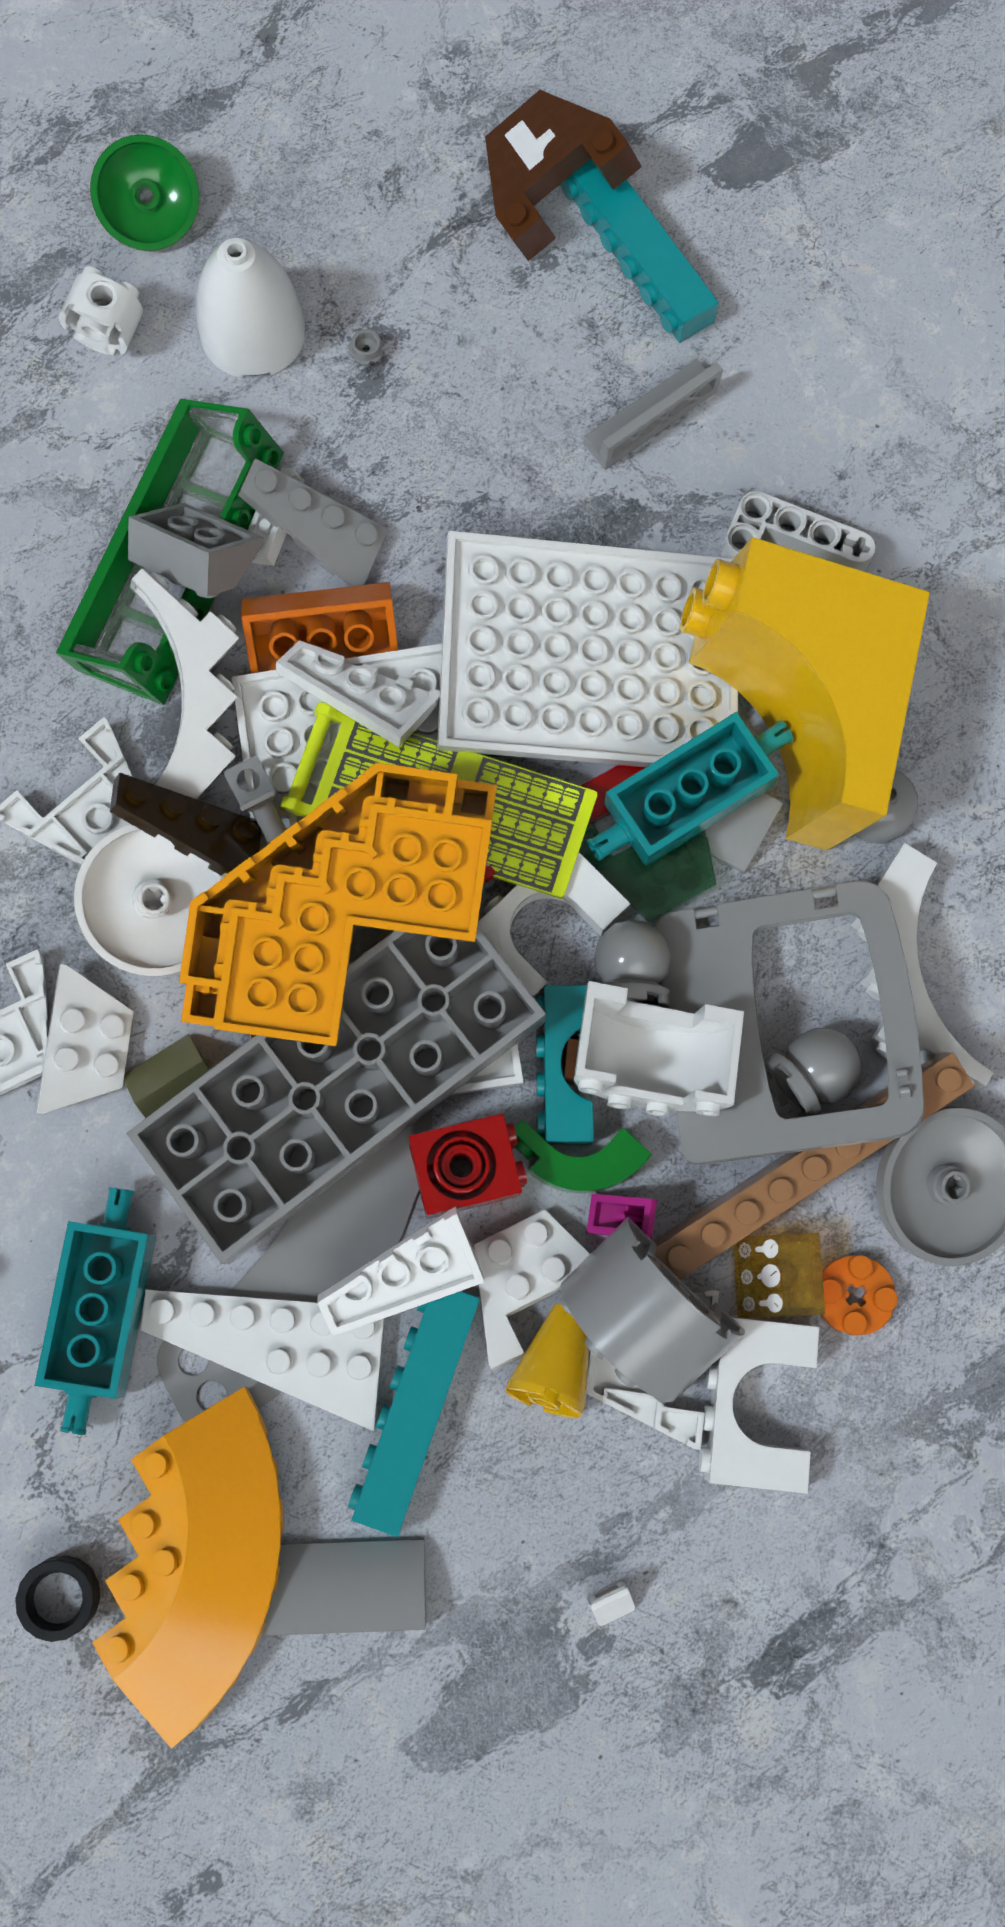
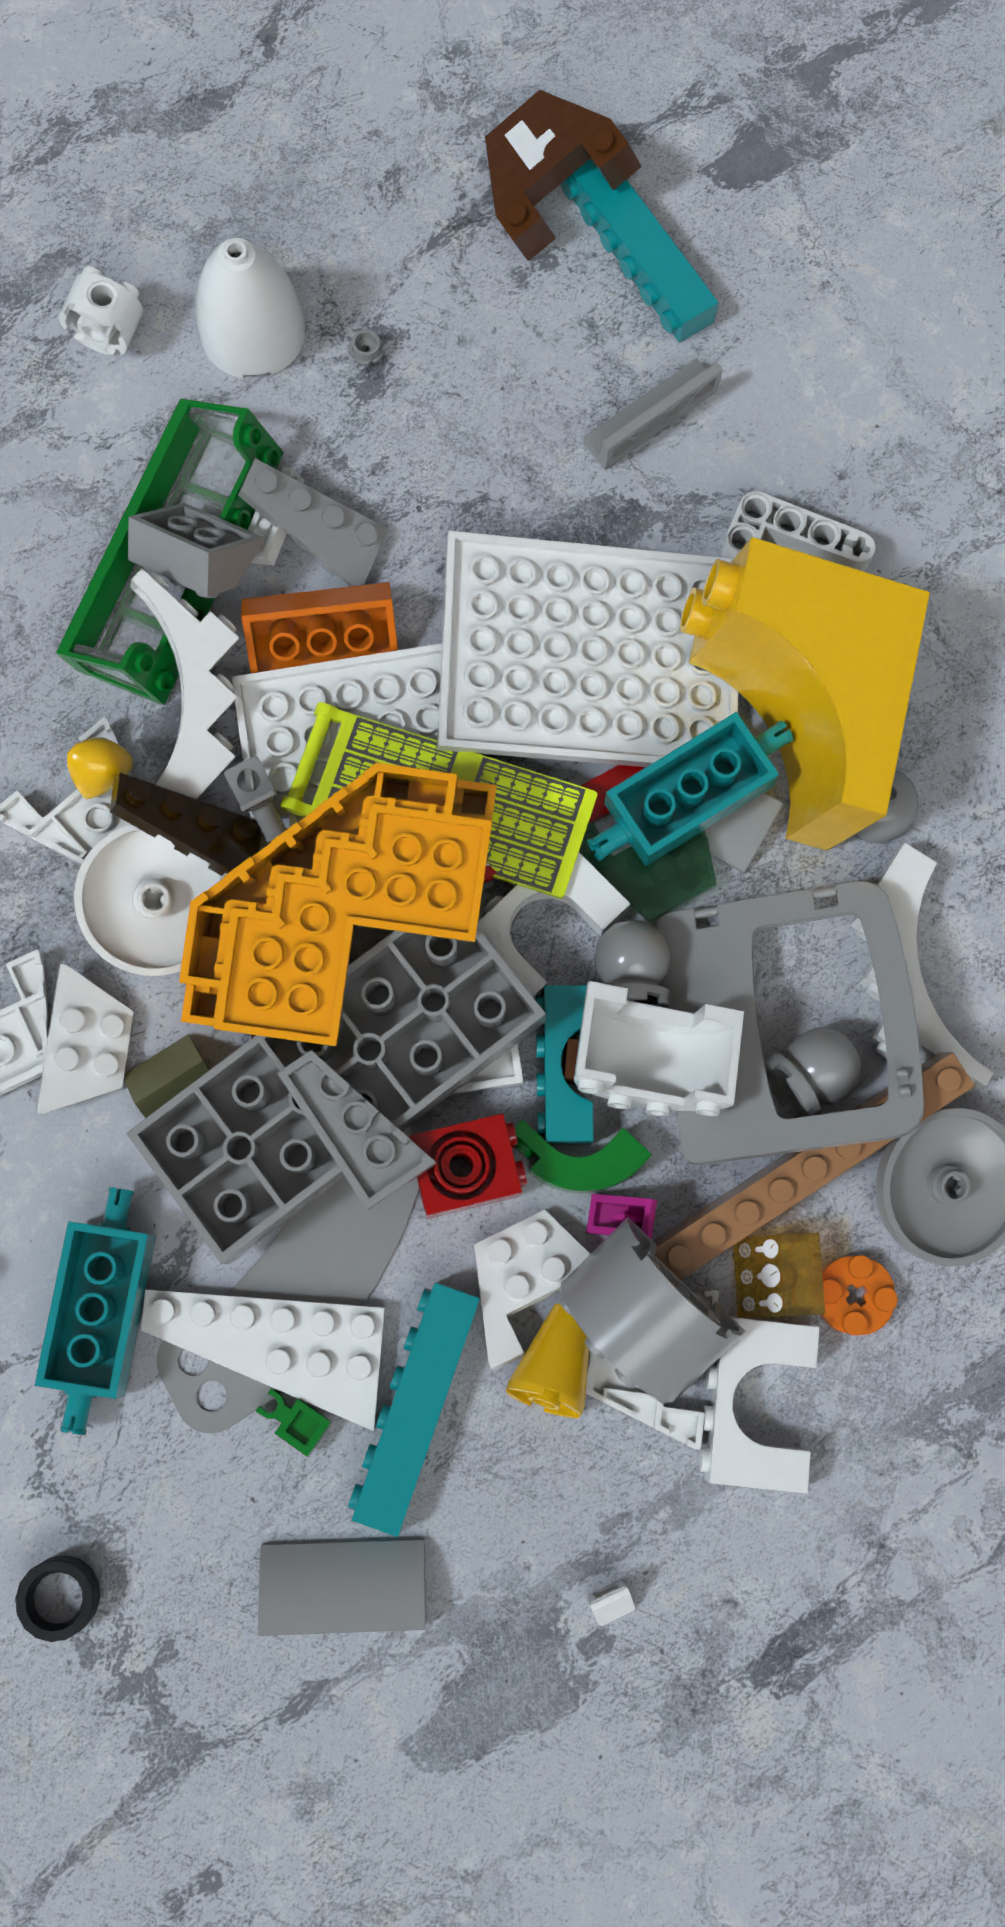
green dish [90,134,199,251] -> none
light orange brick [92,1387,284,1749] -> none
white wing [276,640,440,747] -> none
white wing [317,1206,485,1337] -> none
none -> yellow piece [67,737,133,799]
none -> green plate [256,1388,333,1457]
none -> light grey wing [277,1050,437,1210]

